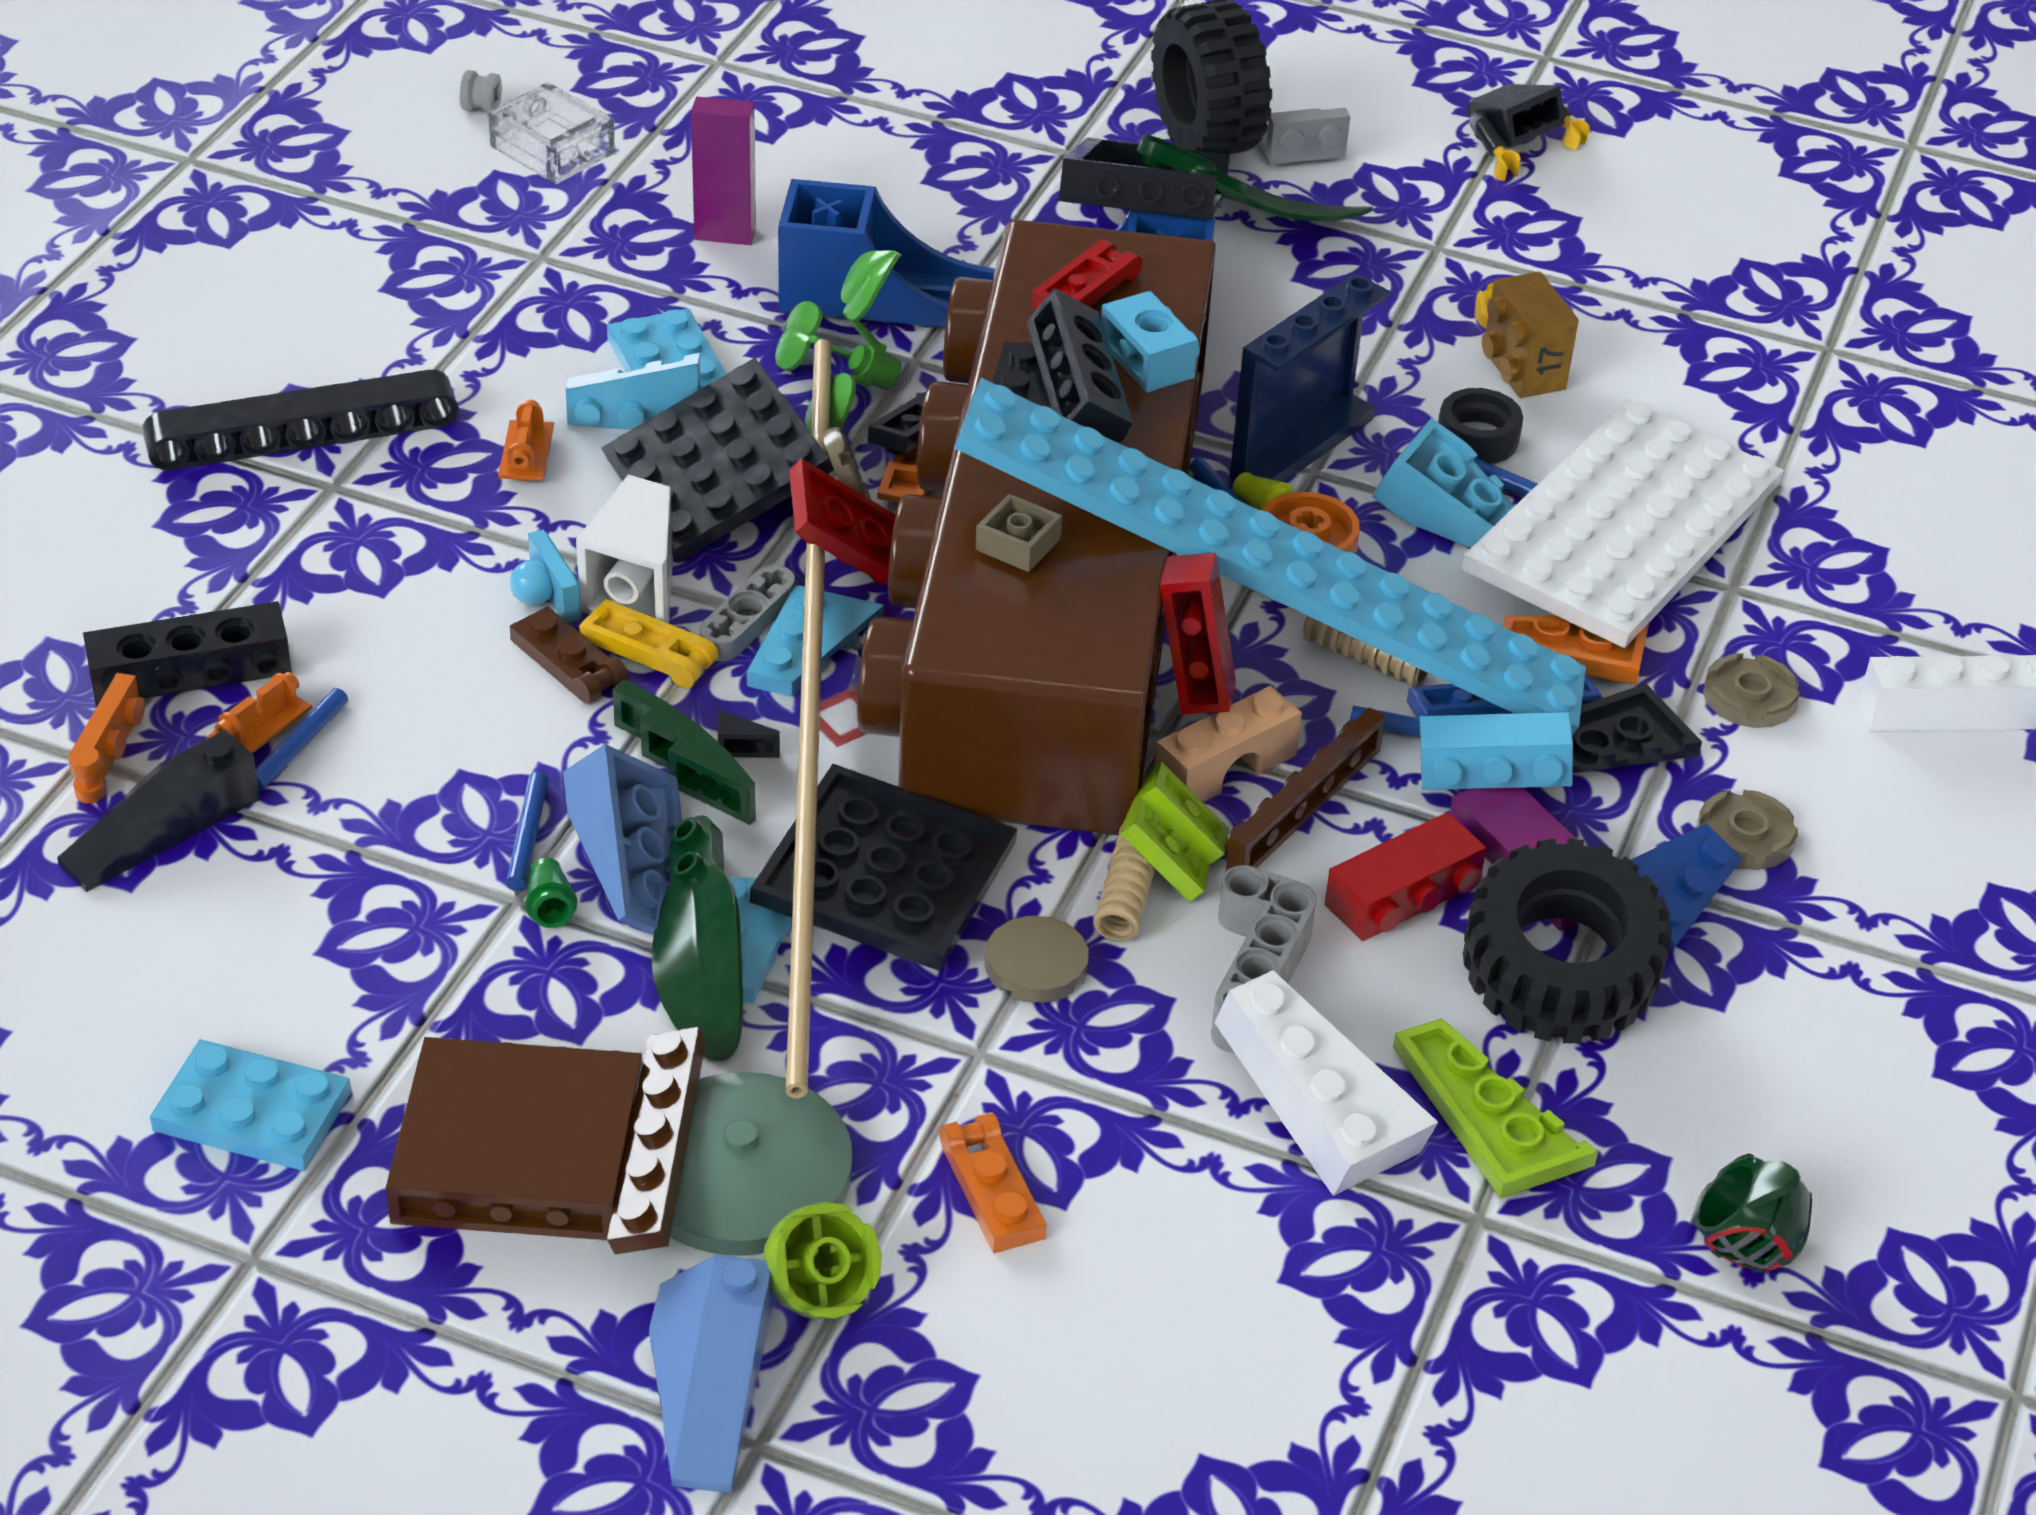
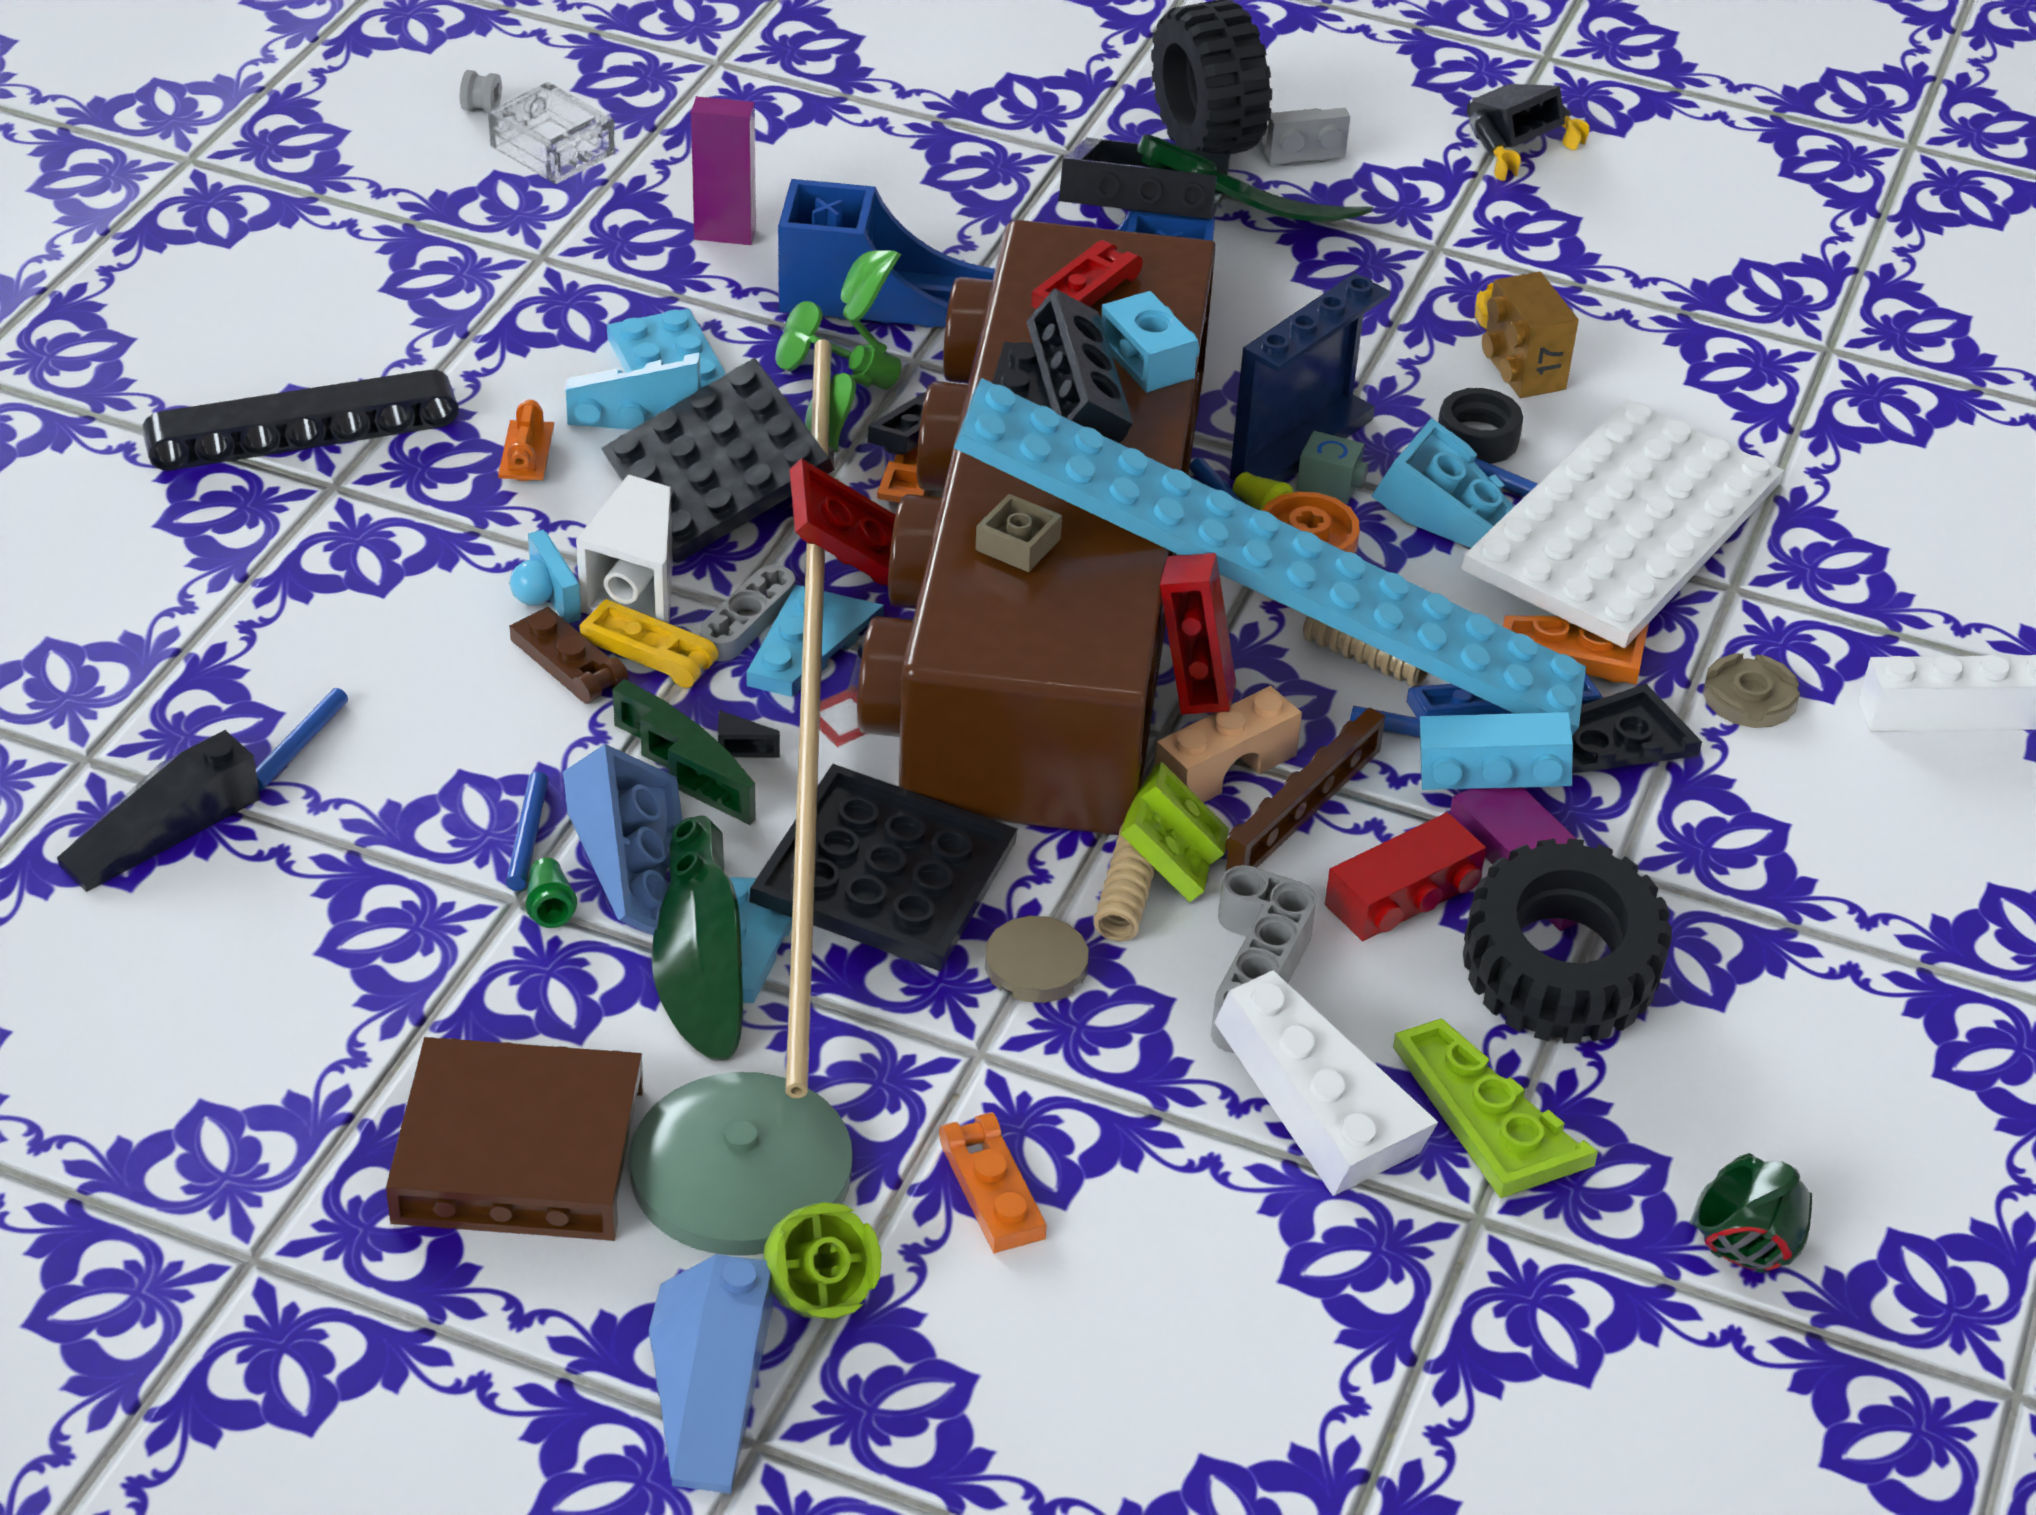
orange plate [68,673,145,803] -> none
black brick [83,601,292,706] -> none
medium azure plate [150,1039,352,1171] -> none
orange hinge [206,672,312,754] -> none
plate [607,1027,706,1255] -> none
dark tan tile [822,426,871,500] -> none
blue wing [1631,823,1742,951] -> none
dark tan tile [1697,790,1798,870] -> none
none -> sand green brick [1296,430,1369,504]

